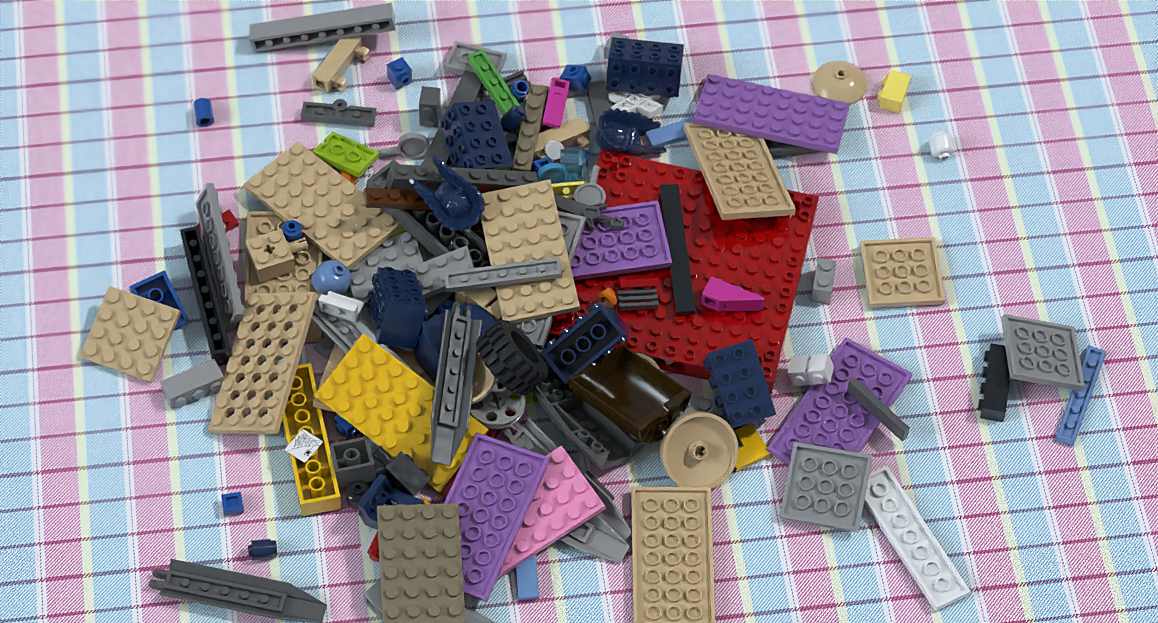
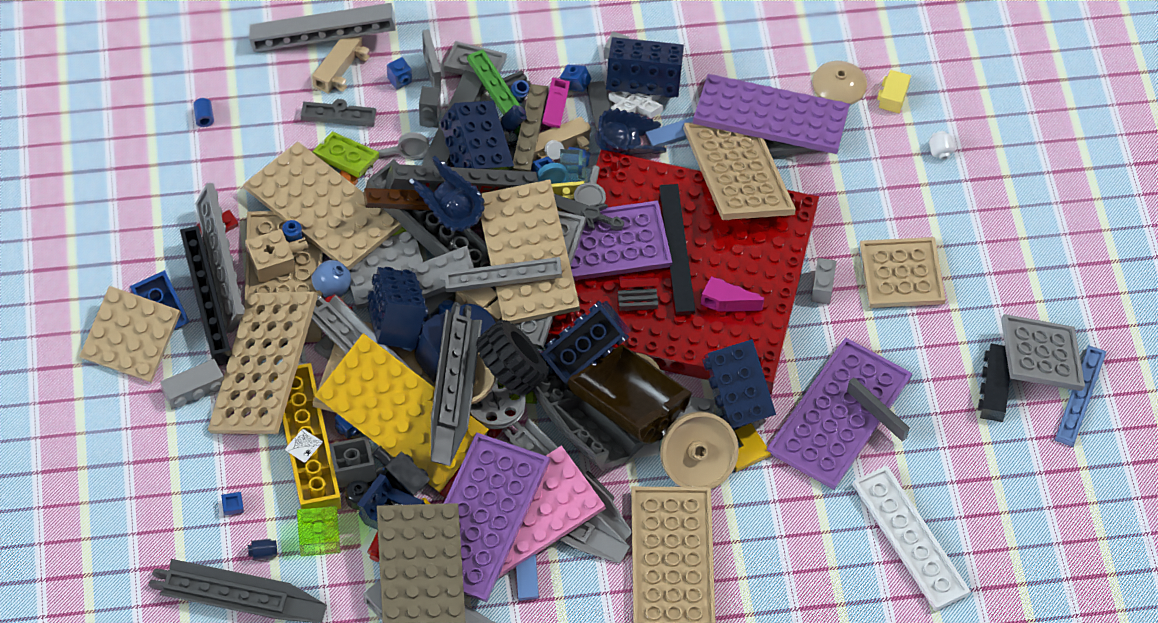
white panel [319,291,364,323] -> none
orange tile [597,288,617,308] -> none
light grey plate [779,442,873,533] -> none
white piece [787,353,834,387] -> none
none -> clear neon green brick [297,506,341,557]
none -> light grey tile [422,29,441,93]

